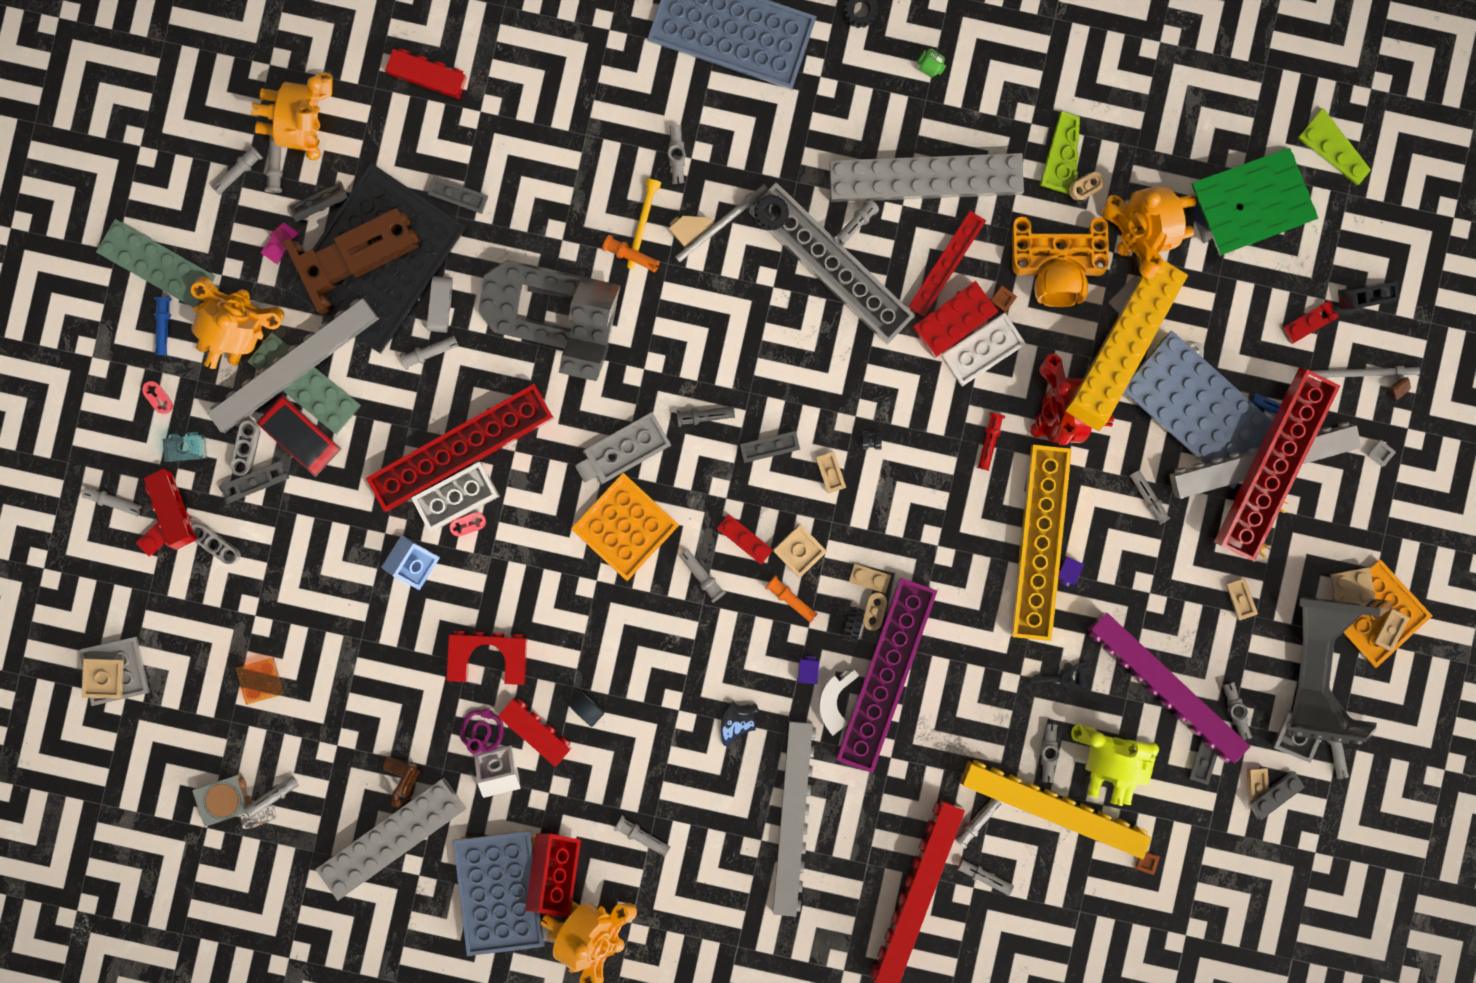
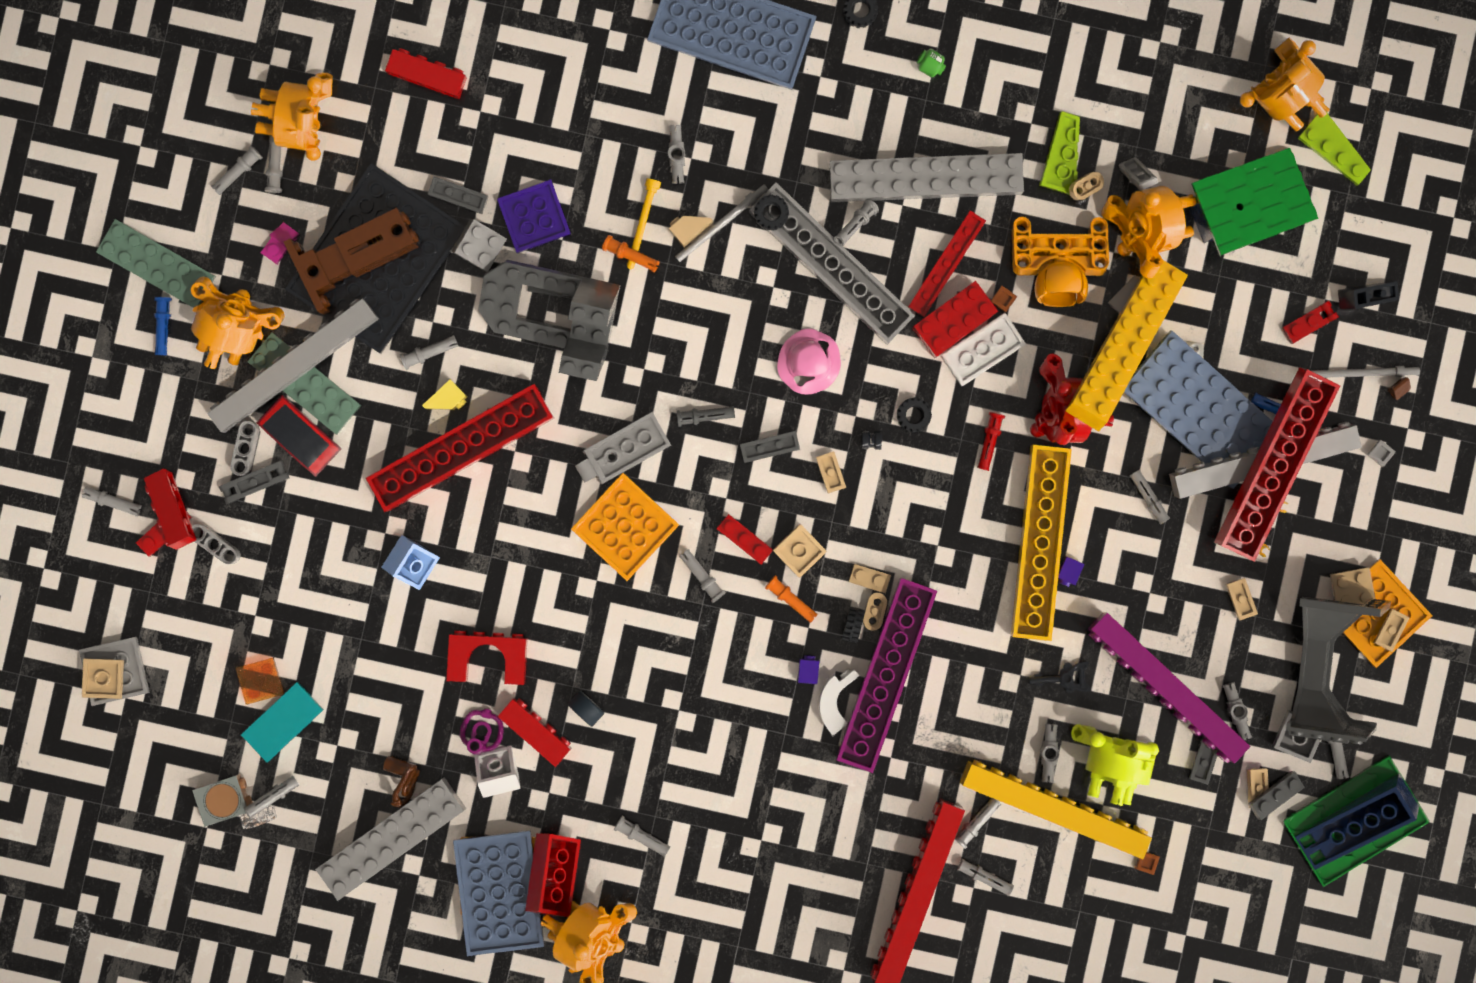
coral beam [142,381,173,414] -> none
clear light blue brick [163,432,207,462] -> none
dark grey plate [290,182,348,222] -> none
white brick [412,462,500,532] -> none
light grey beam [427,276,453,333] -> none
coral beam [450,513,486,537] -> none
black arm [720,701,759,746] -> none
light grey brick [773,720,816,917] -> none
none -> teal tile [241,682,324,763]
none -> light yellow slope [422,379,468,410]
none -> light grey brick [451,218,507,272]
none -> dark purple plate [497,180,571,253]
none -> bright pink piece [777,329,841,394]
none -> black tyre [897,398,932,432]
none -> light grey tile [1119,157,1158,191]
none -> light orange piece [1240,37,1330,132]
none -> piece [1283,755,1430,887]

